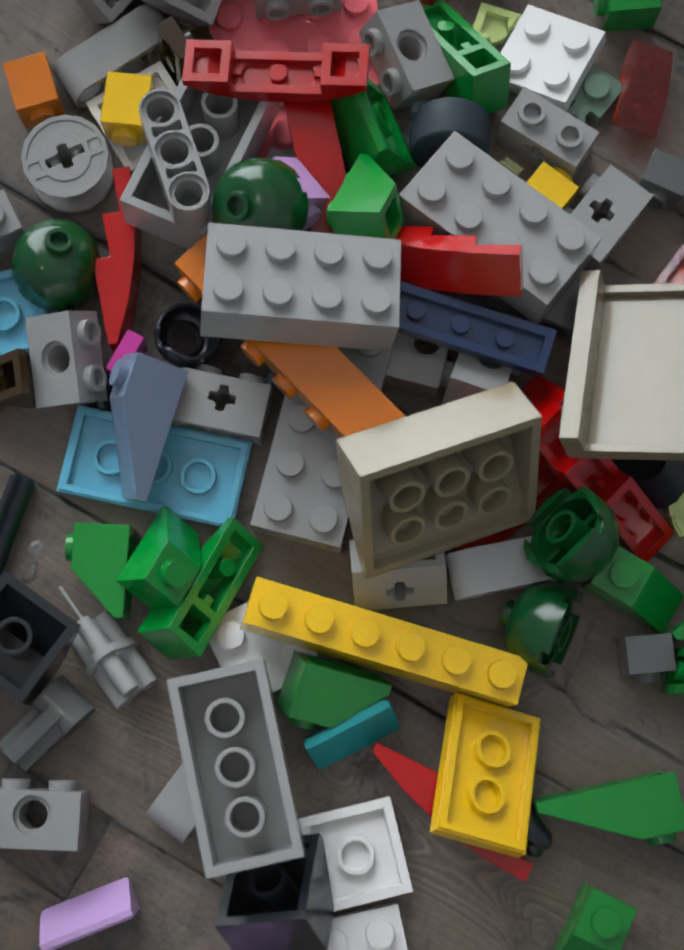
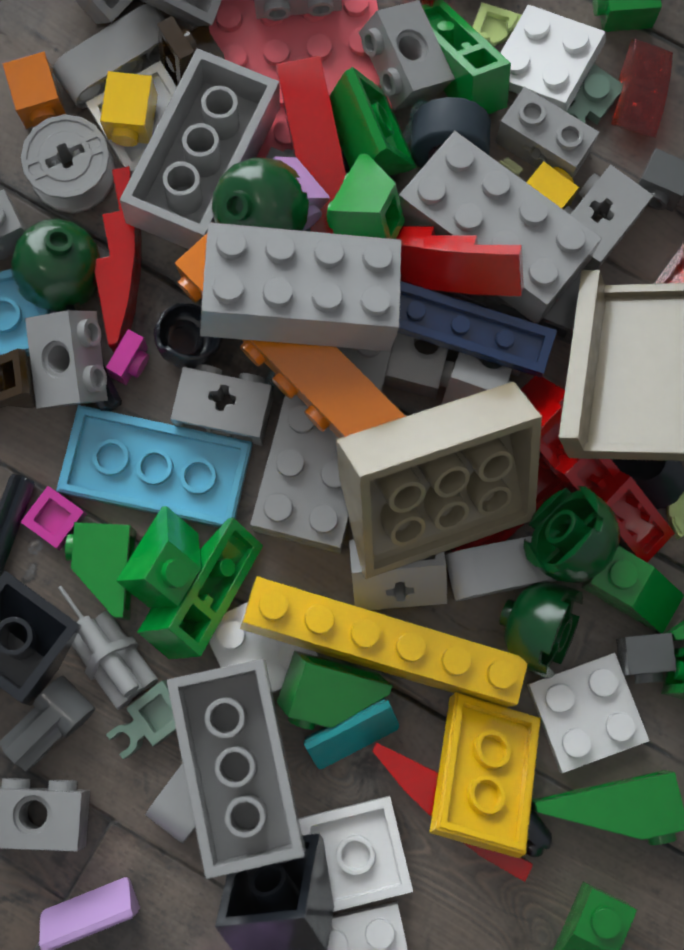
sand blue slope [109,352,188,503] -> none
light grey beam [139,89,213,231] -> none
red slope [182,39,370,102] -> none
none -> dark pink plate [21,486,87,550]
none -> sand green plate [106,679,176,759]
none -> white plate [527,653,649,773]

